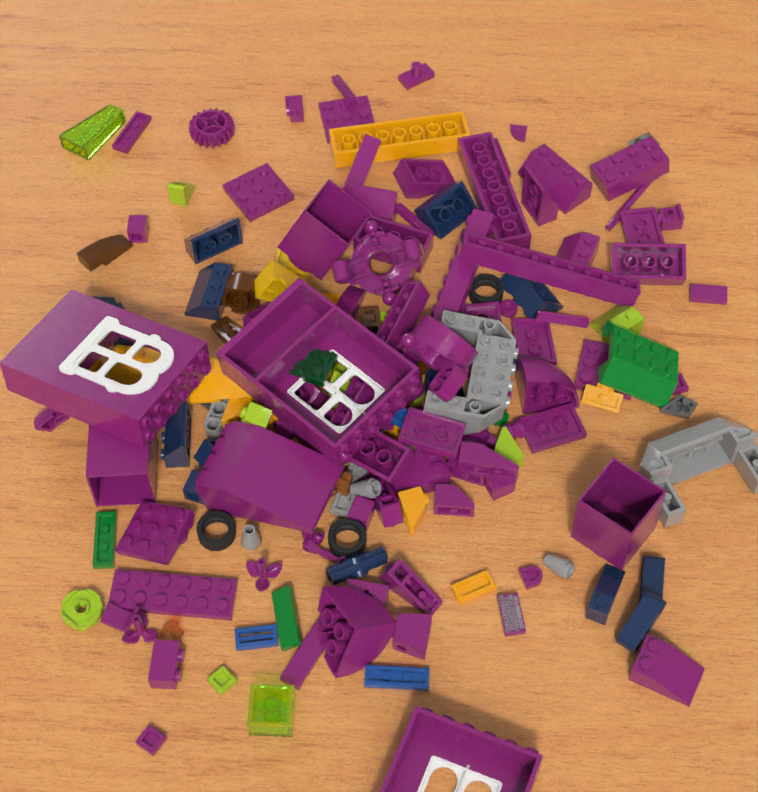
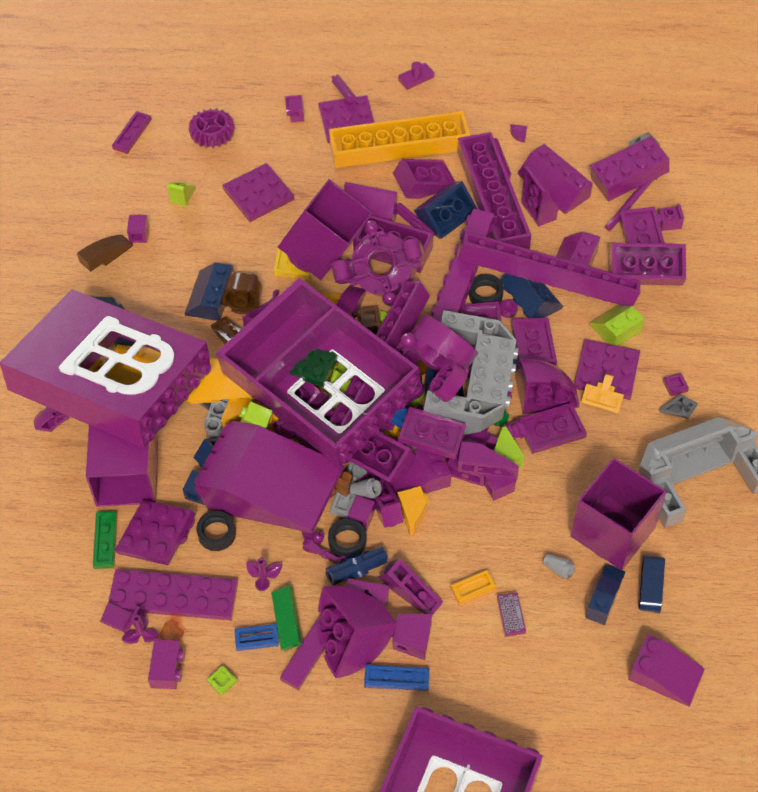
clear neon green slope [59,104,126,160] -> none
lime plate [61,589,104,632] -> none
magenta tile [136,725,167,756] -> none
dark blue slope [160,399,192,468] -> none
dark blue slope [184,217,243,264] -> none
light grey cone [241,524,261,550] -> none
clear neon green brick [247,684,296,737] -> none
yellow wedge [254,260,312,302] -> none
magenta tile [343,134,381,190] -> none
magenta slope [434,483,475,517] -> none
magenta tile [519,566,543,590] -> none
magenta axle [536,310,589,328] -> none
green slope [599,320,679,408] -> none
dark blue beam [615,590,667,654] -> none
magenta tile [689,283,727,305] -> none

